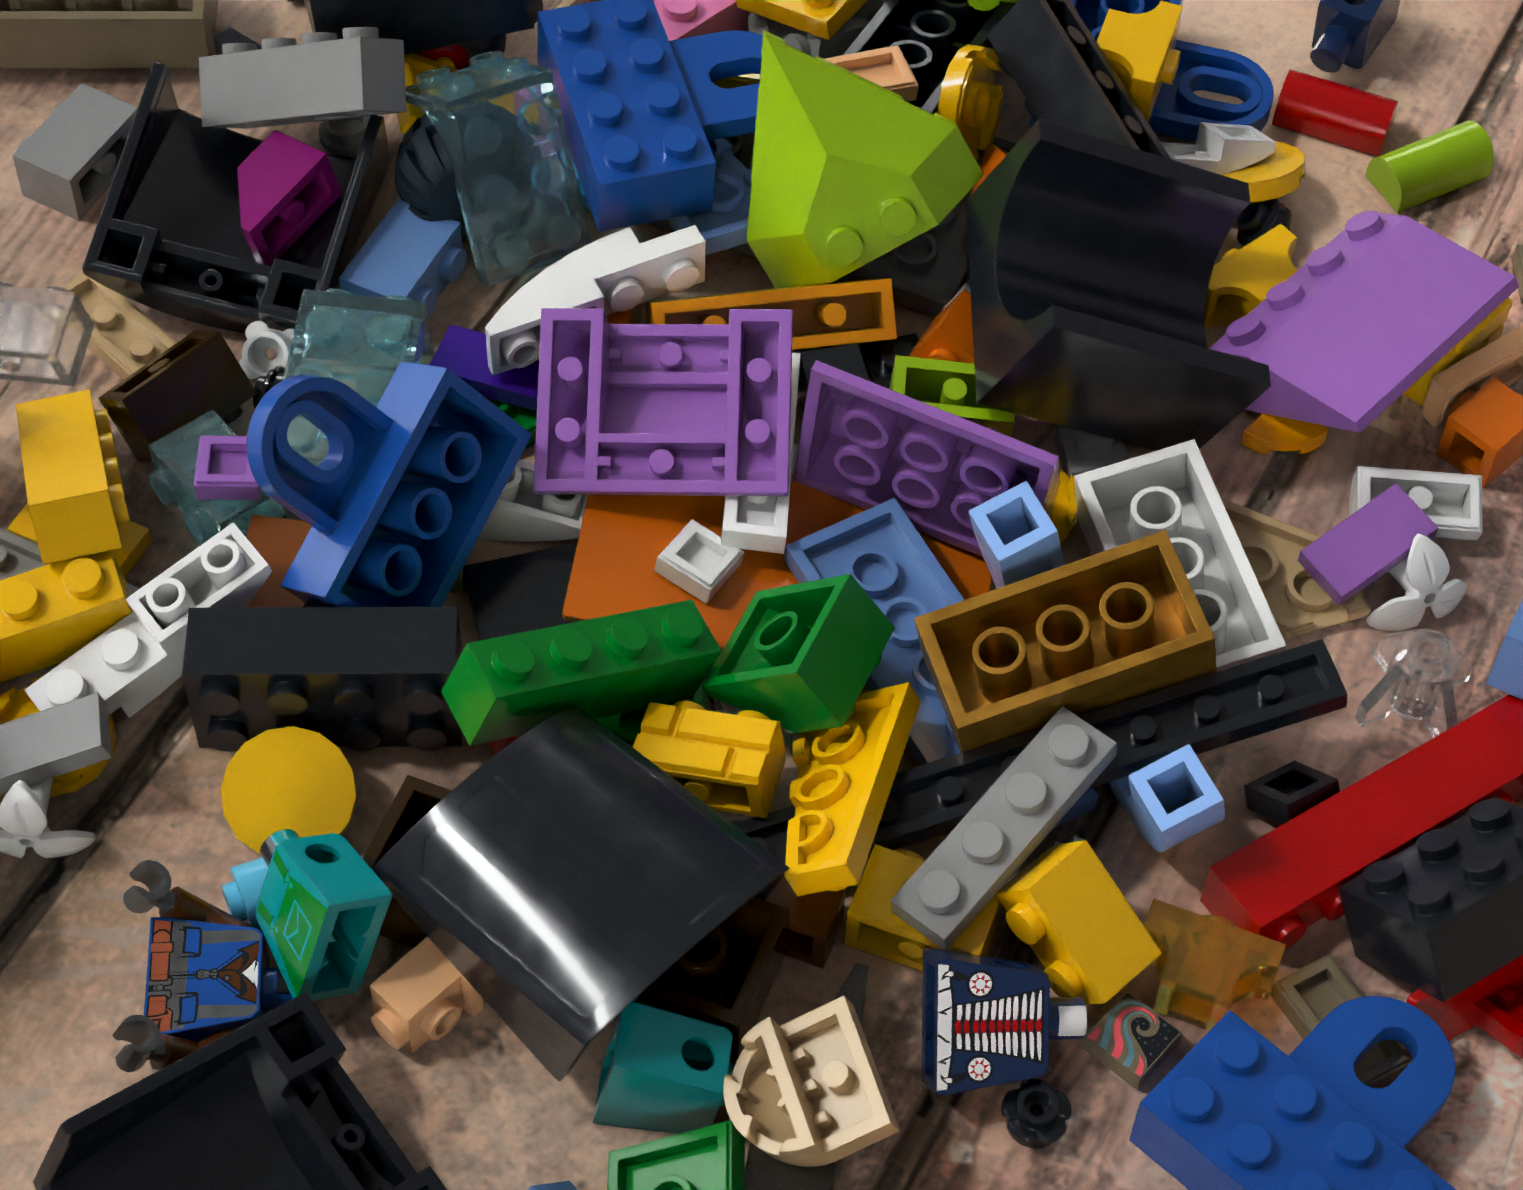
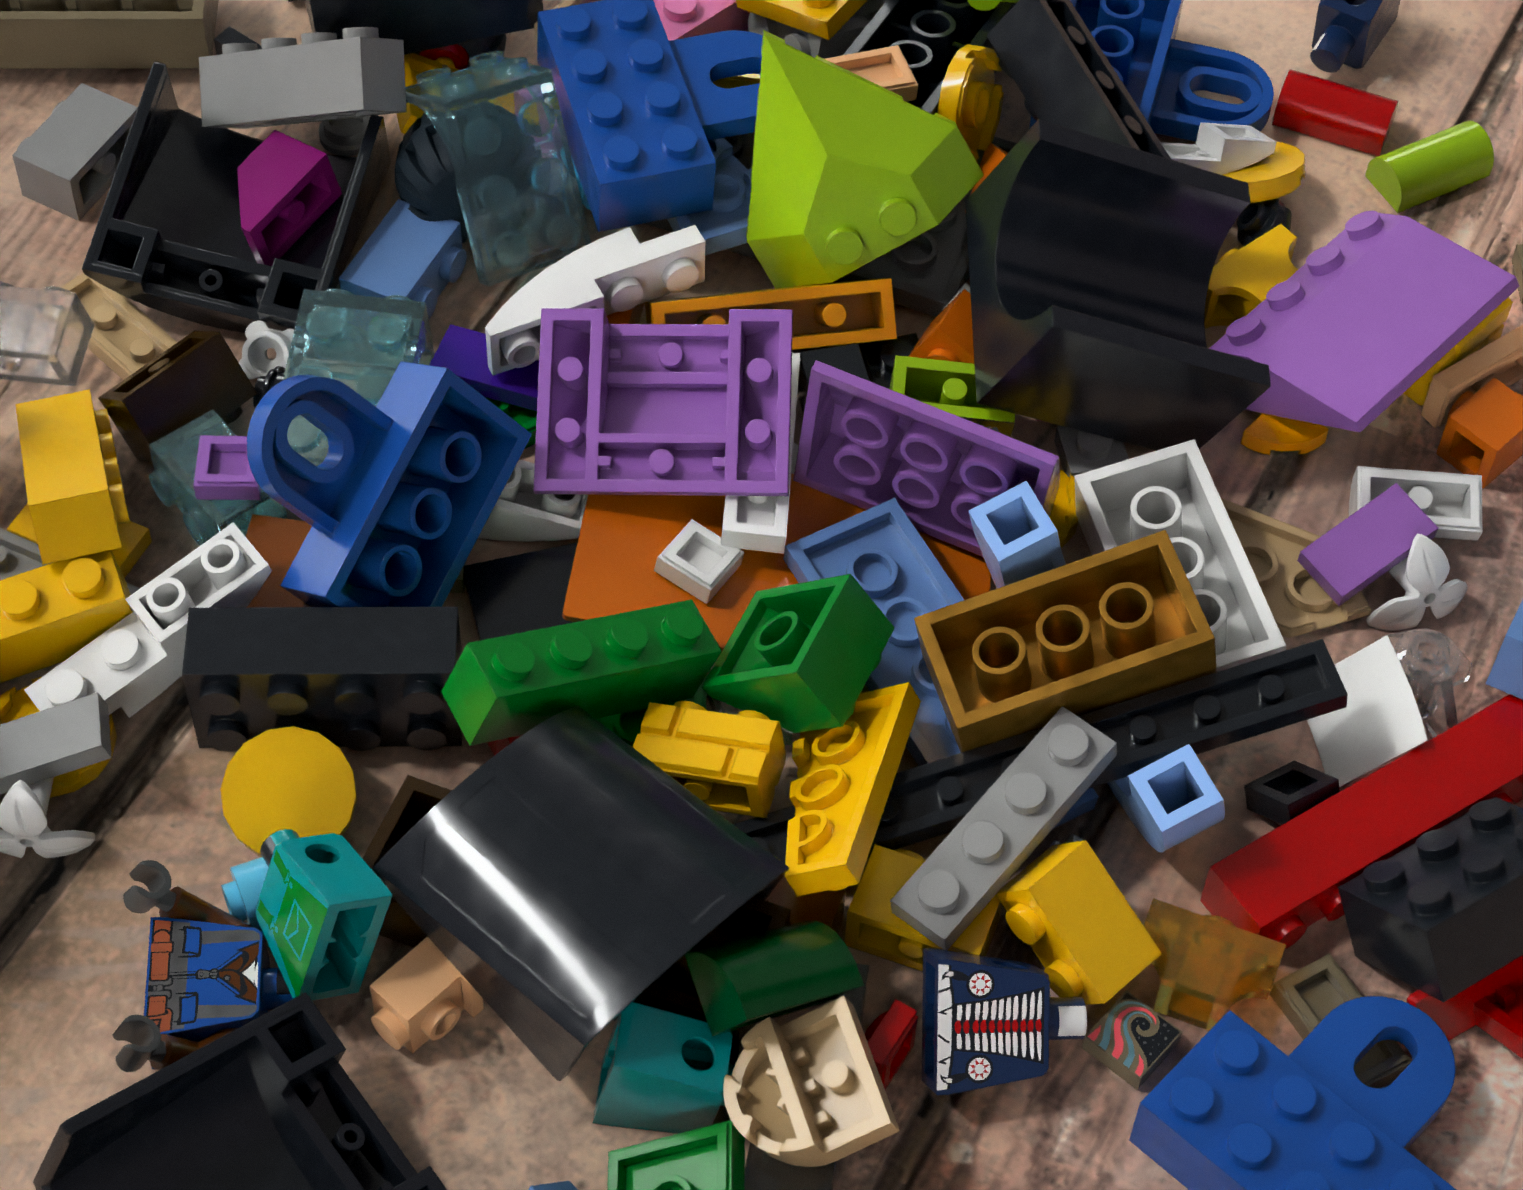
black plate [1001,1079,1072,1148] -> none
yellow brick [1096,1,1183,122] -> none
none -> dark green brick [685,920,864,1037]
none -> red tile [864,999,918,1090]
none -> white sticker [1307,635,1428,787]

